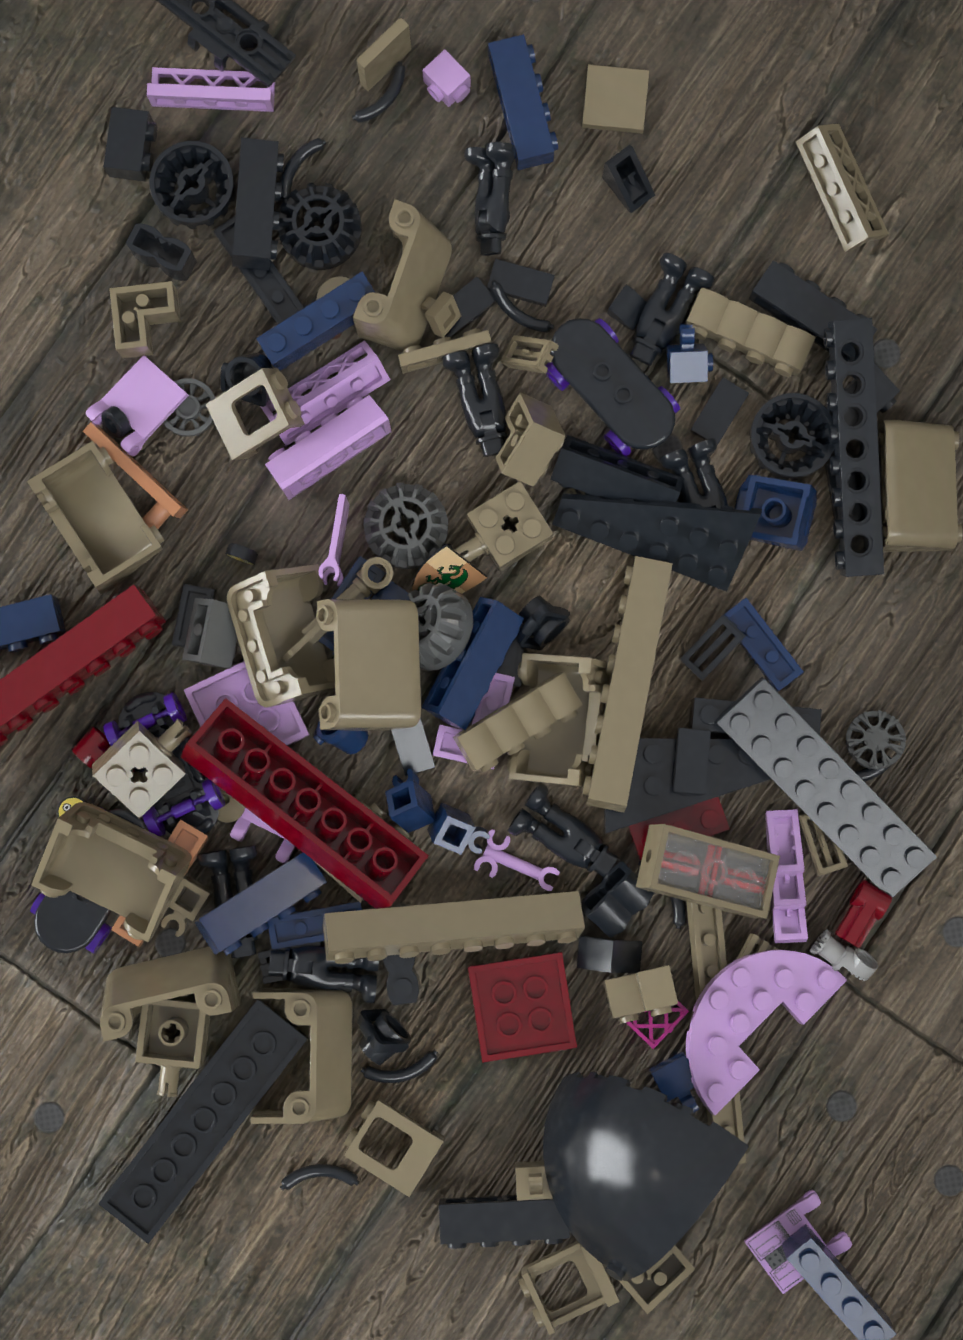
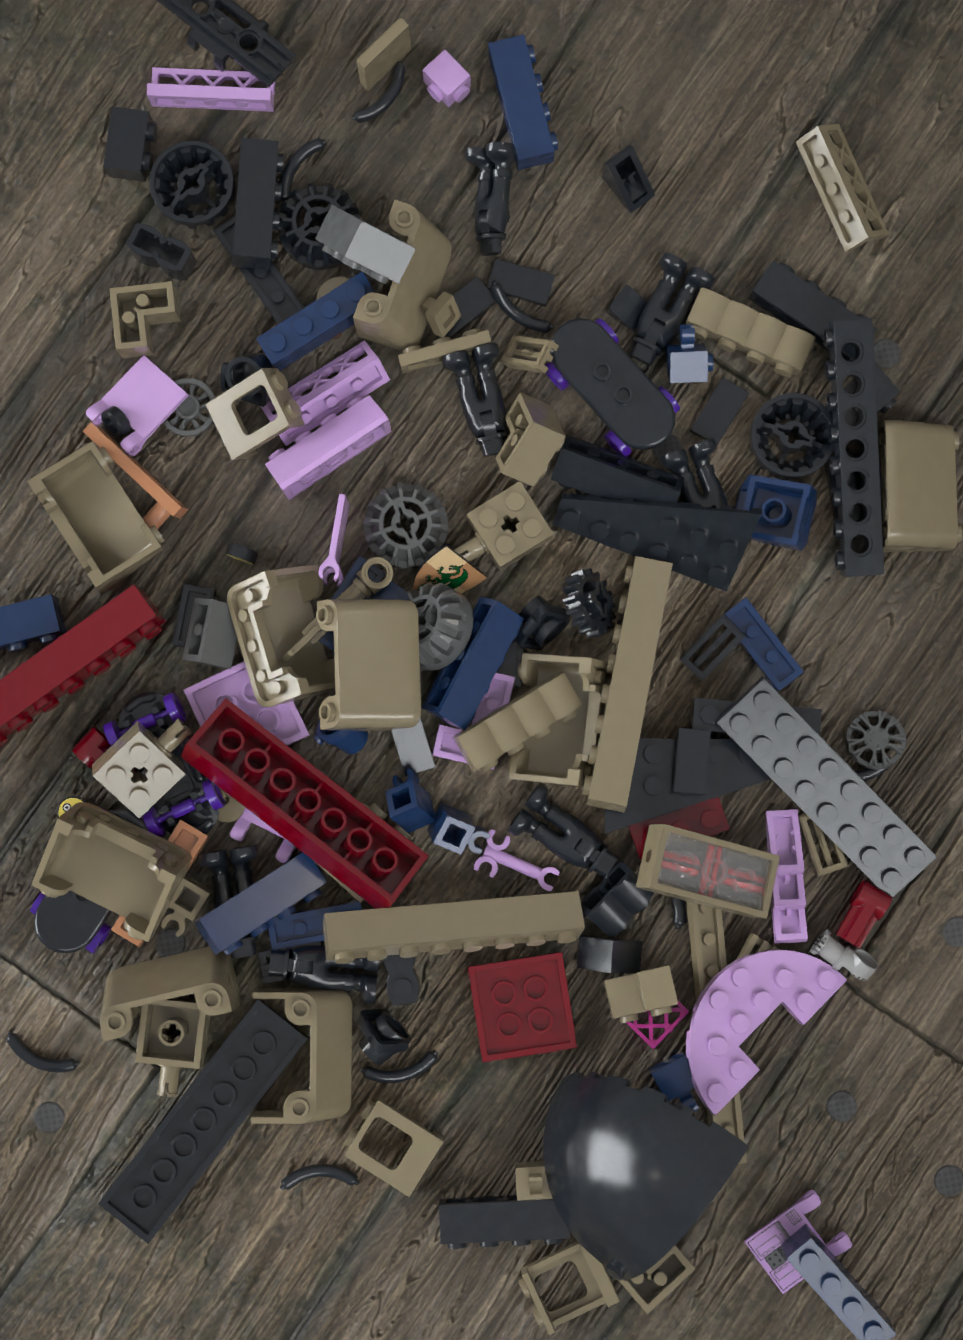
dark tan tile [582,64,649,134] -> none
none -> black piece [6,1031,80,1073]
none -> brick [315,205,416,284]
none -> black gear [563,568,616,638]

